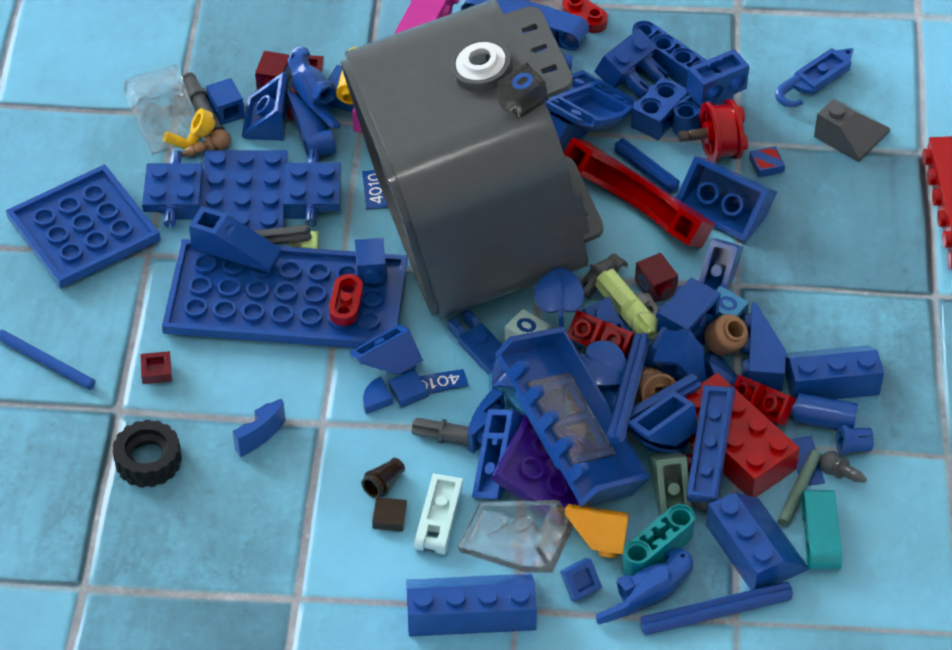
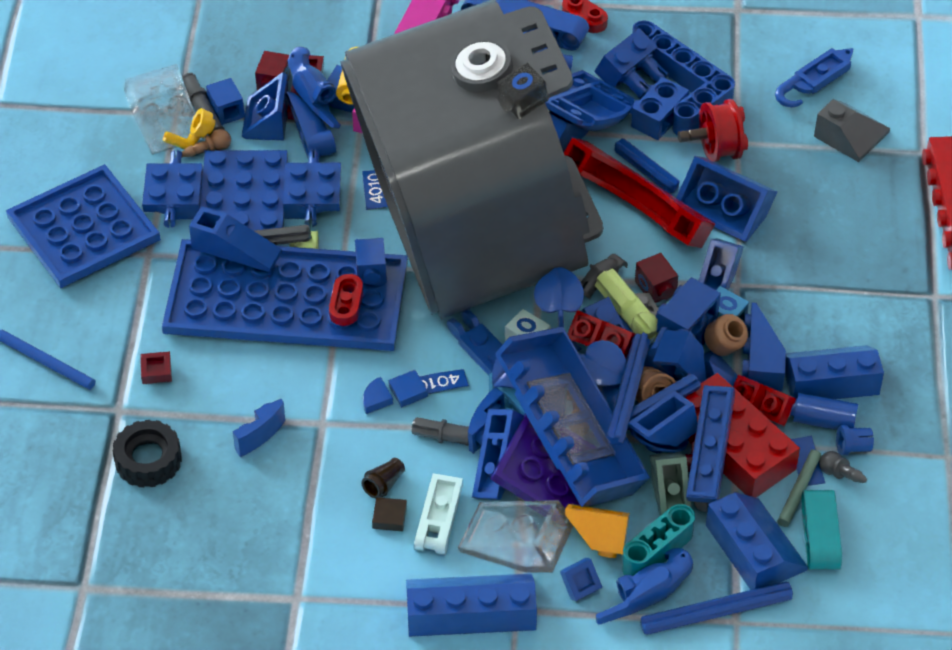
blue slope [349,324,423,375] -> none
blue brick [686,49,749,107] -> none
blue tile [749,146,785,177] -> none

